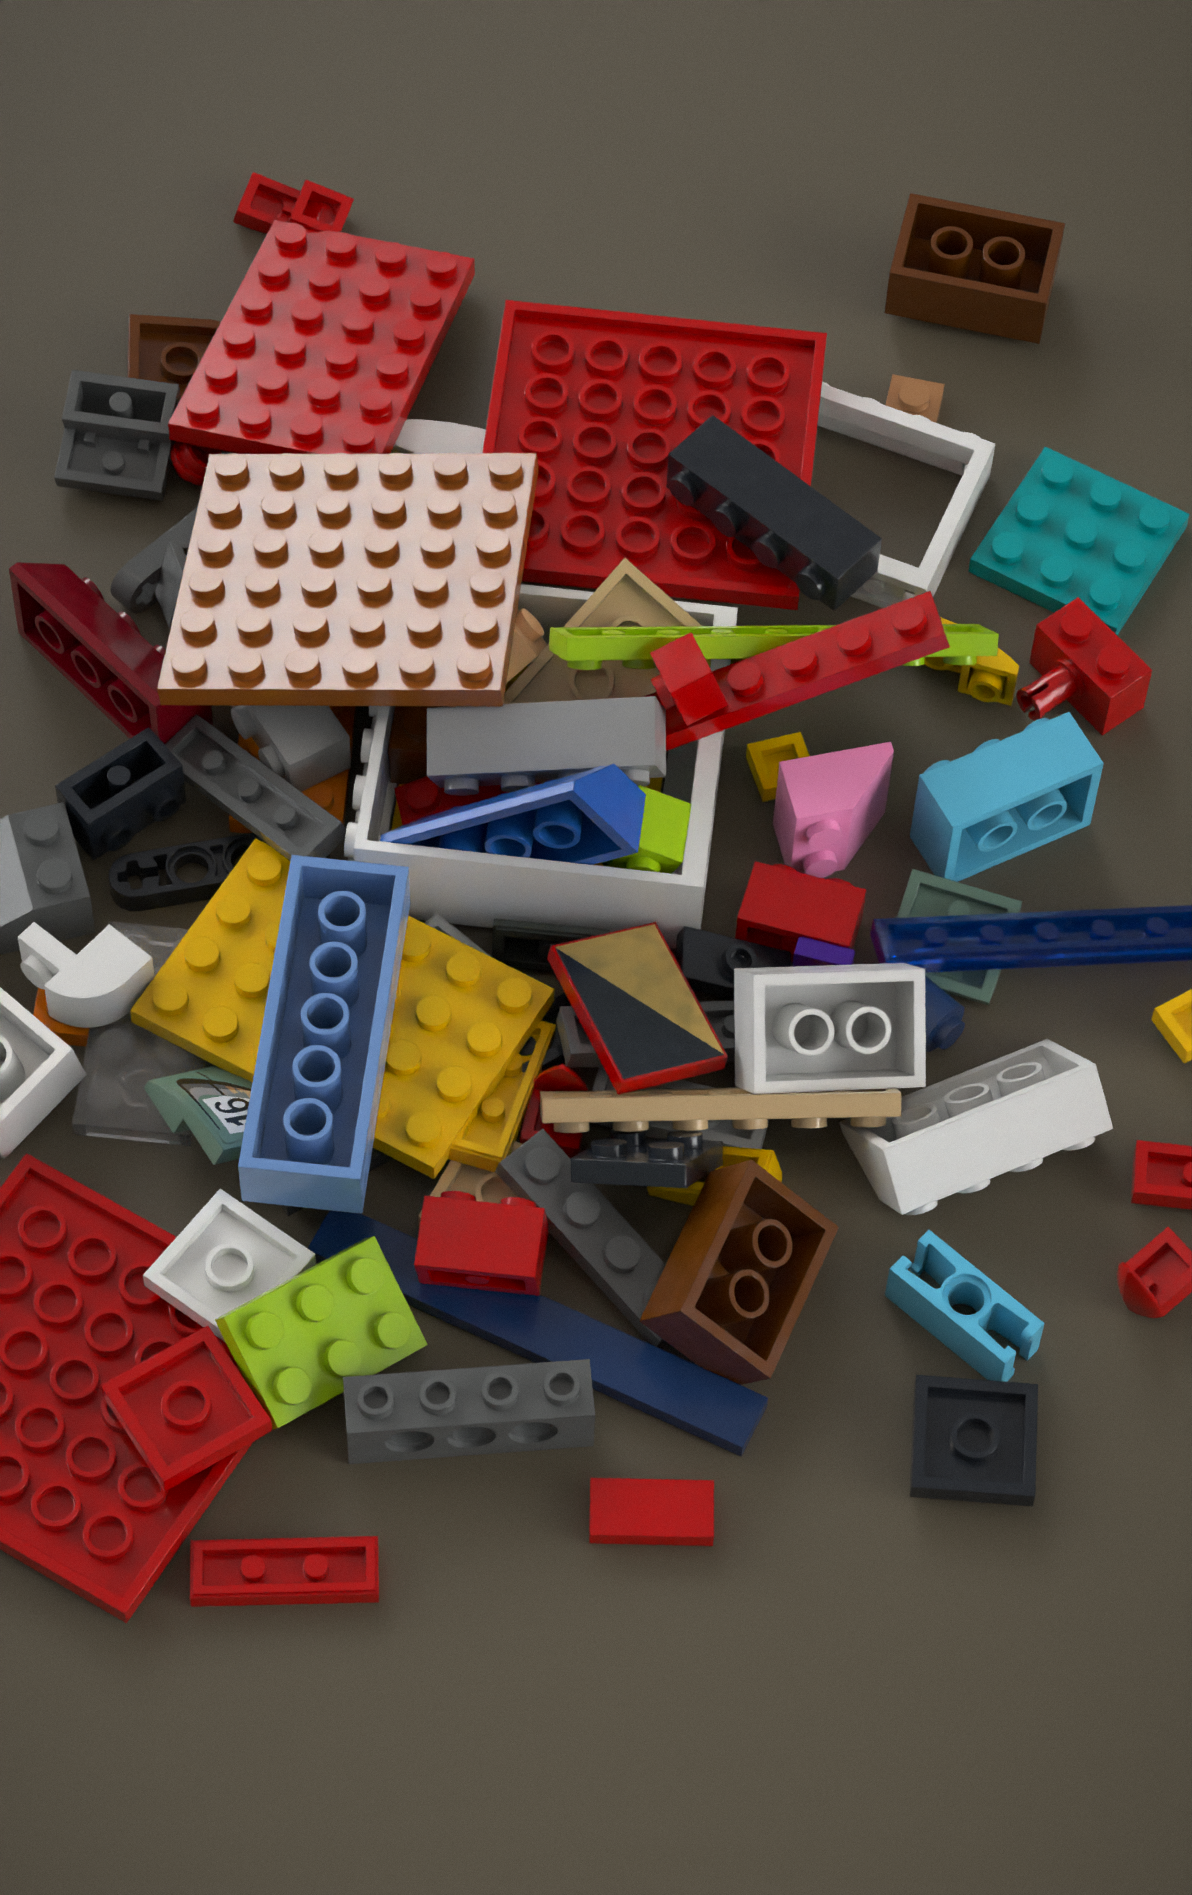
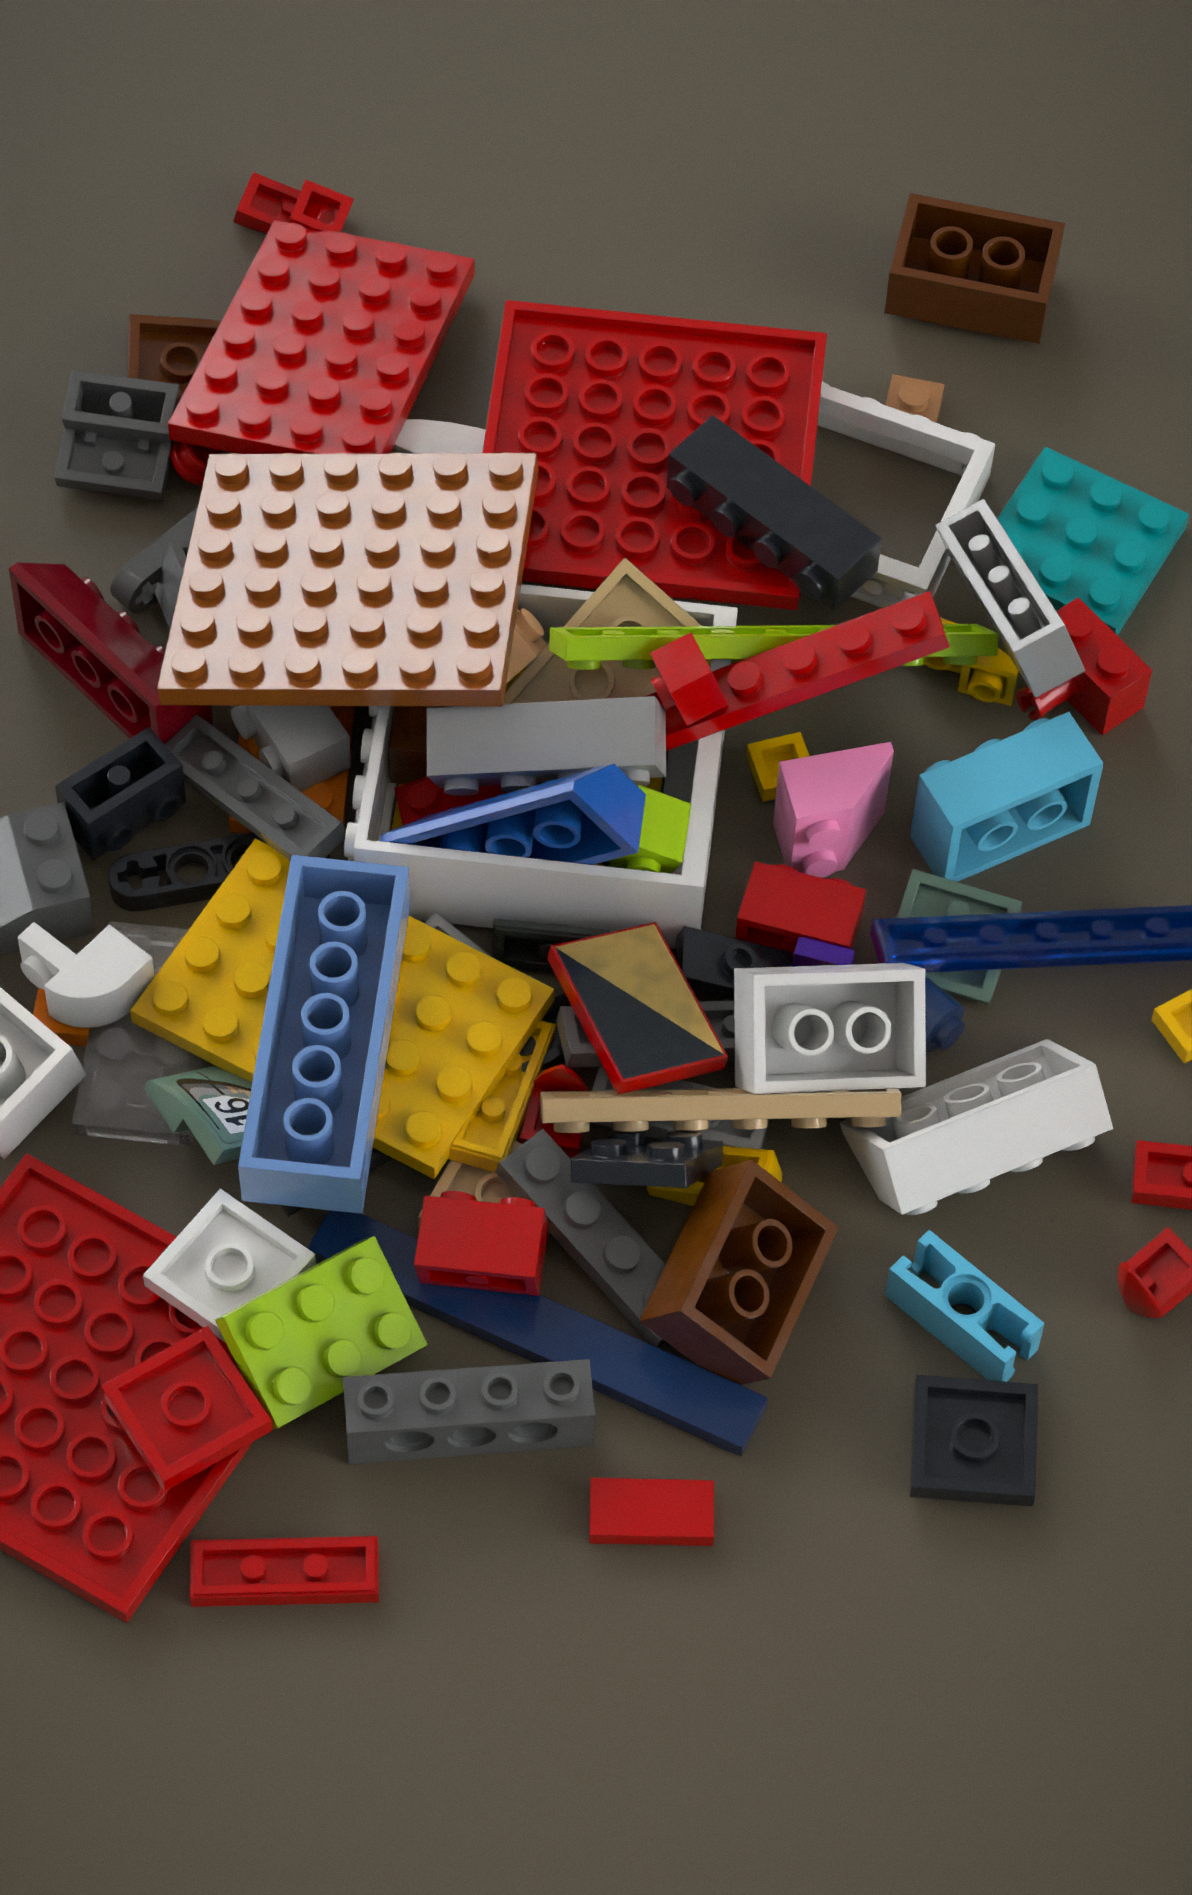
none -> light grey brick [935,499,1086,698]

